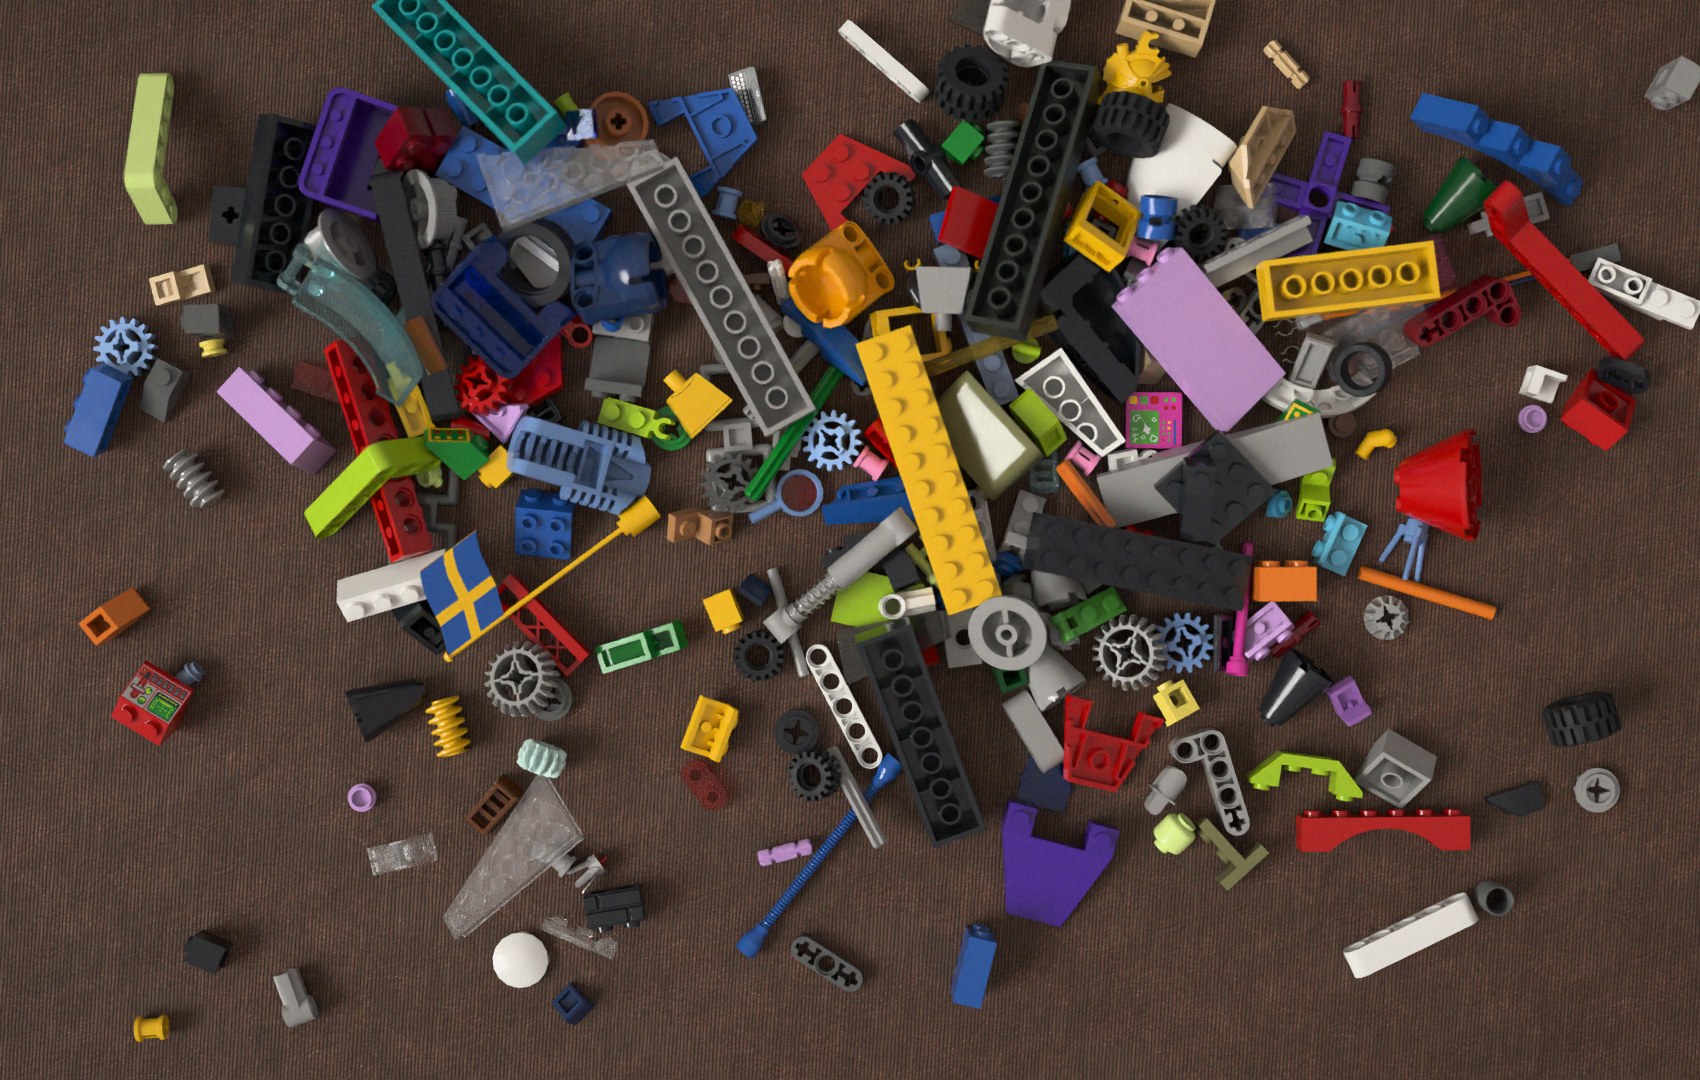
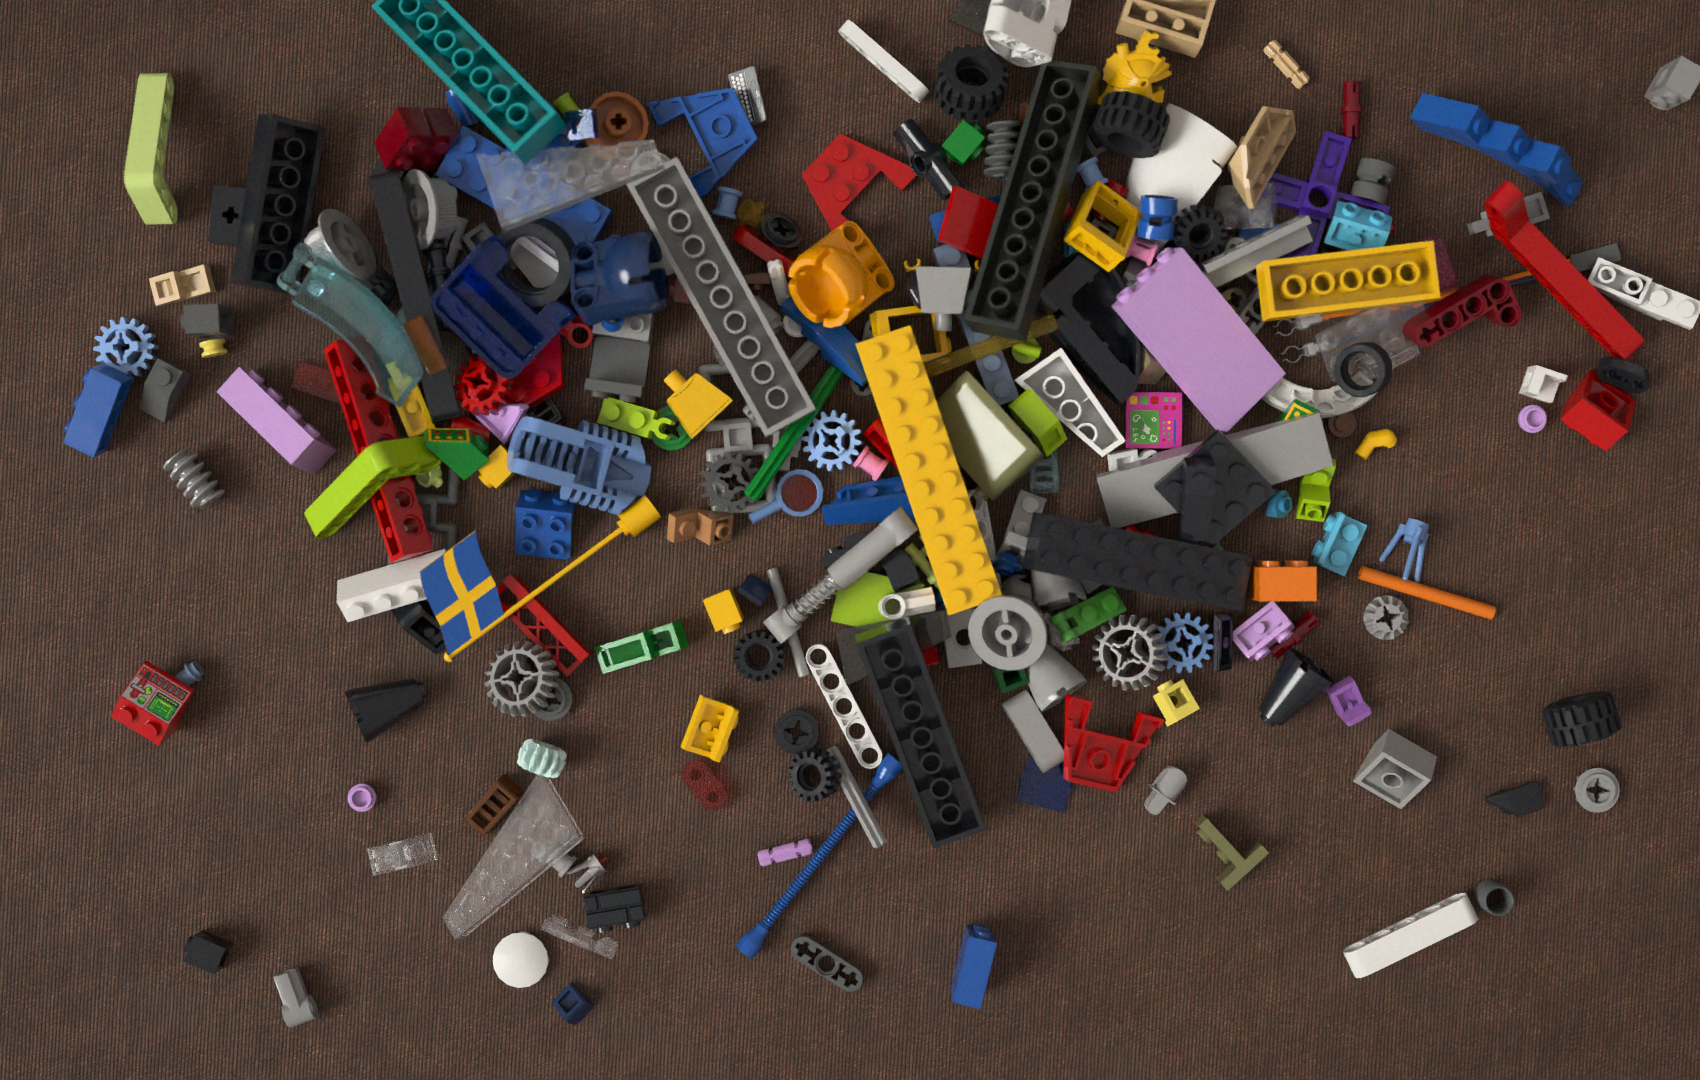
orange slope [78,587,151,646] -> none
yellow bush [134,1015,170,1042] -> none
dark purple windscreen [298,87,399,224] -> none
yellow piece [425,695,471,757] -> none
black tyre [863,172,916,225] -> none
dark purple wedge [1001,798,1119,927] -> none
orange axle [1056,460,1116,528] -> none
bright pink bush [1064,440,1101,476] -> none
yellowish green head [1154,813,1196,855] -> none
light grey beam [1169,727,1250,836] -> none
dark pink piece [1226,542,1253,676] -> none
lime slope [1246,750,1363,802] -> none
light grey tile [1288,332,1335,390] -> none
red arch [1296,808,1471,852] -> none
red cone [1394,428,1482,542] -> none
dark green cone [1422,157,1497,235] -> none

